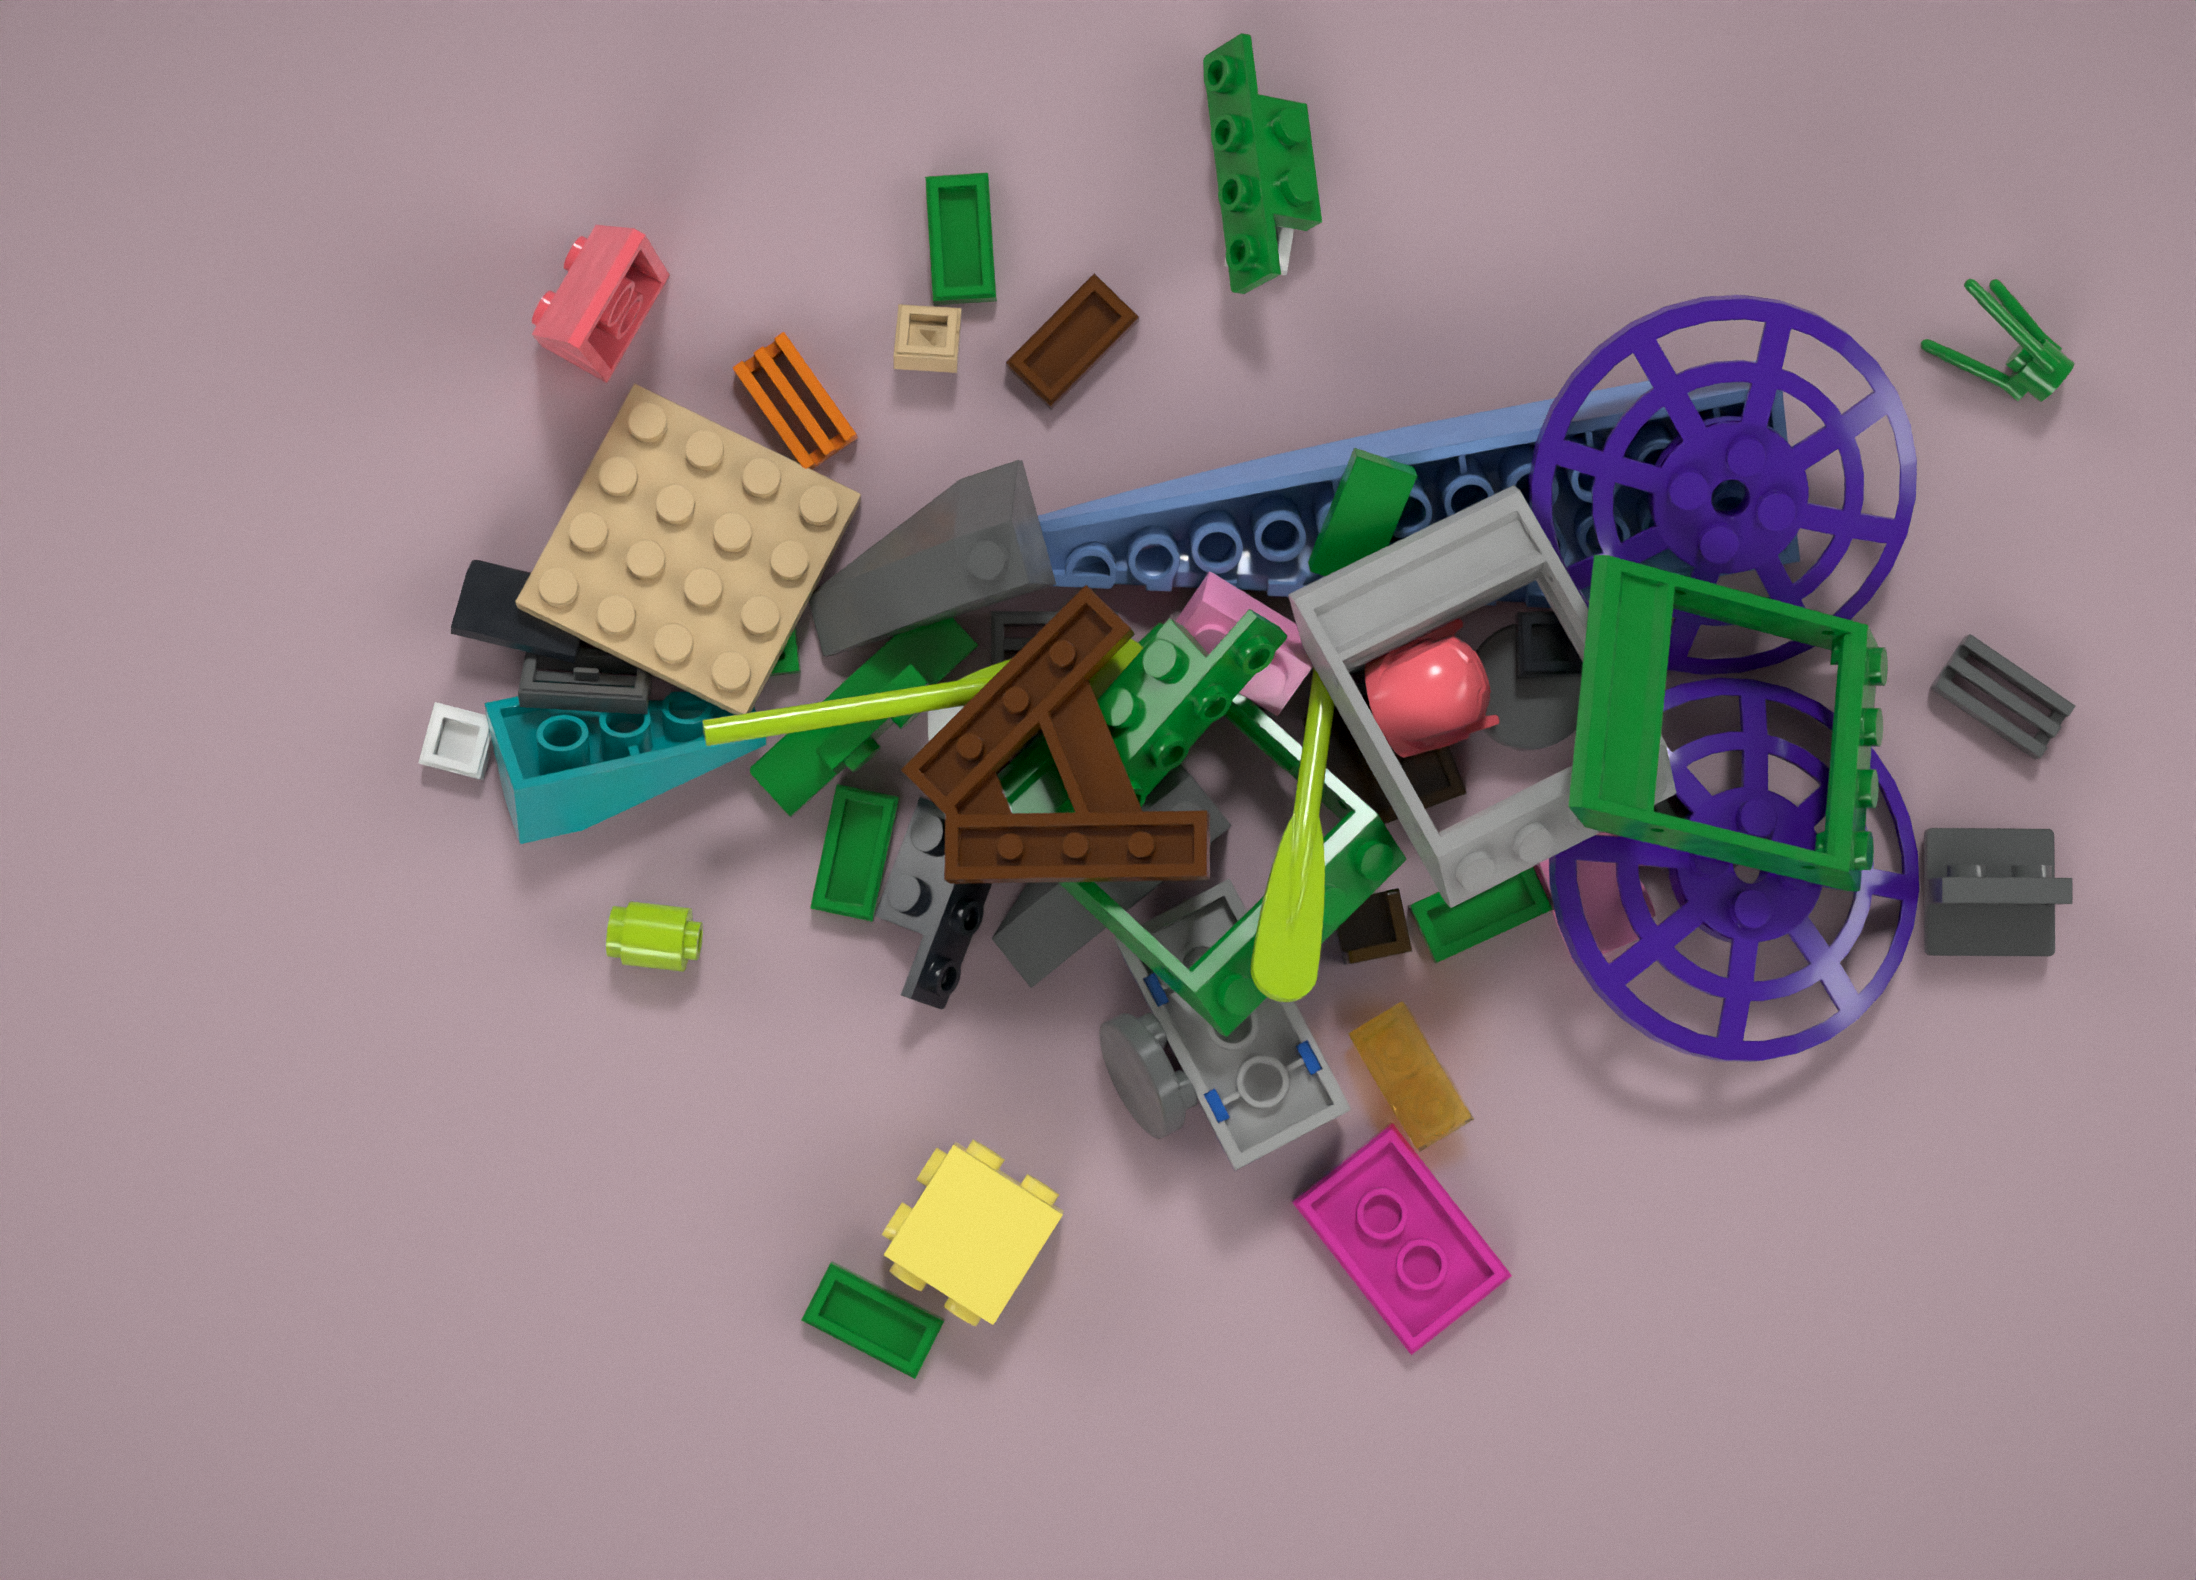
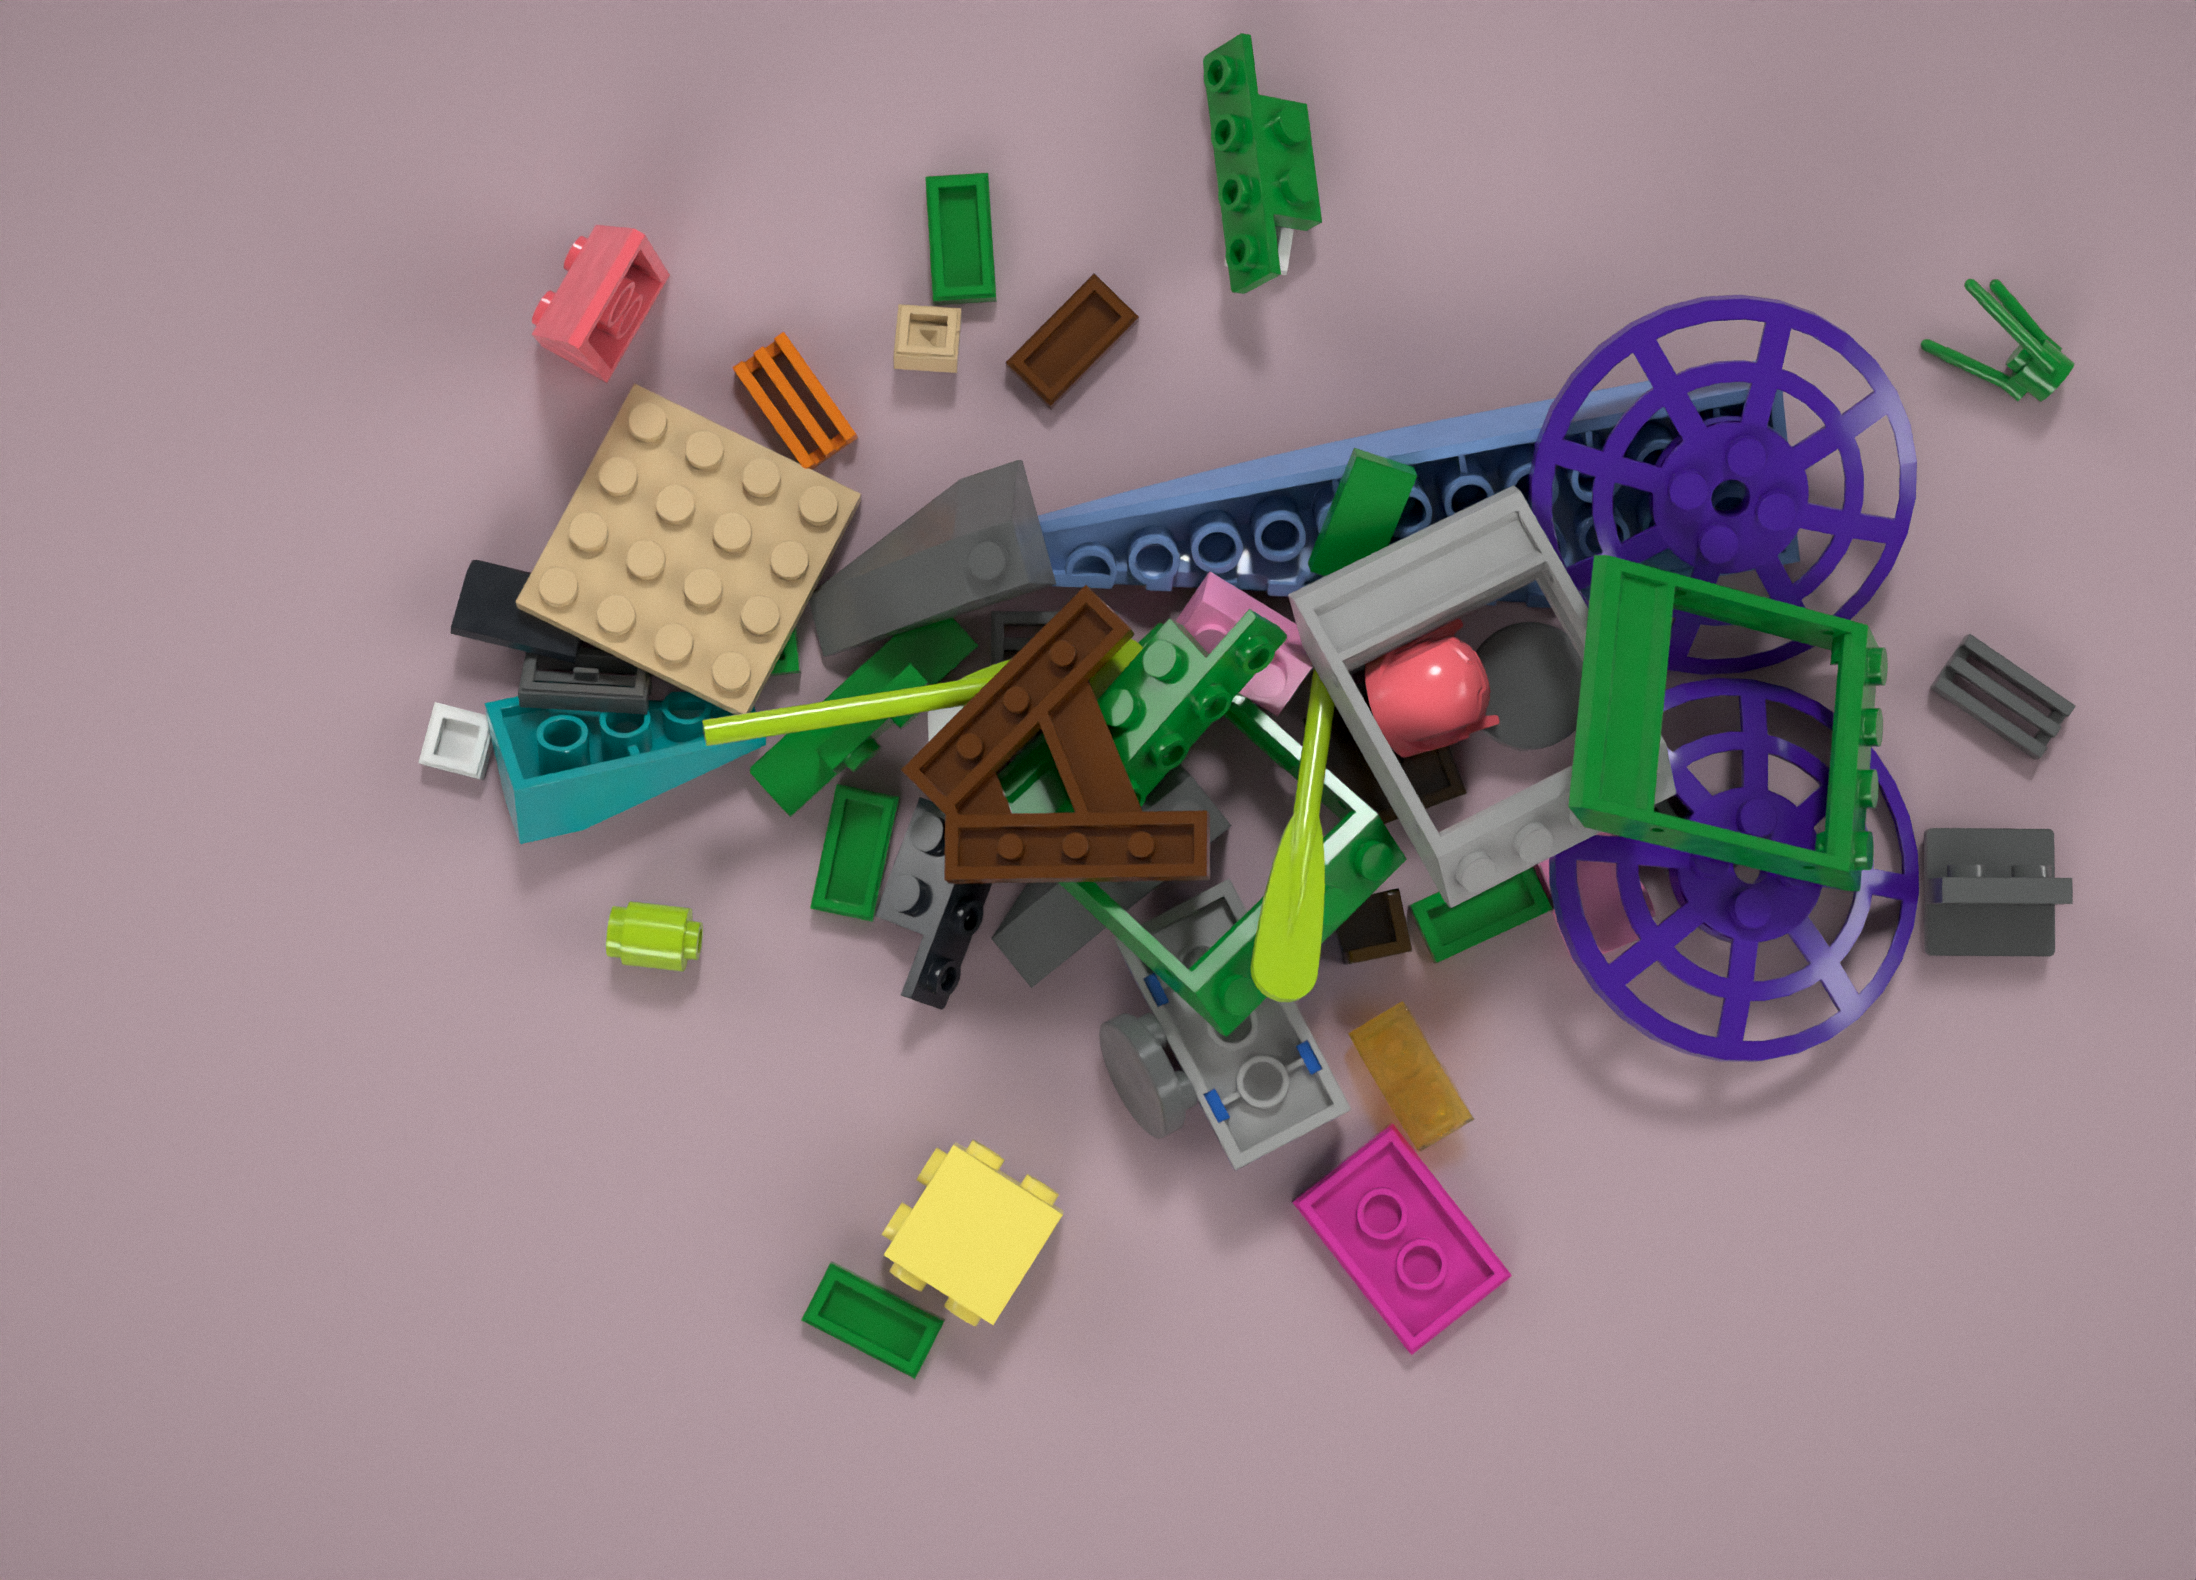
black tile [1515,611,1583,679] -> none

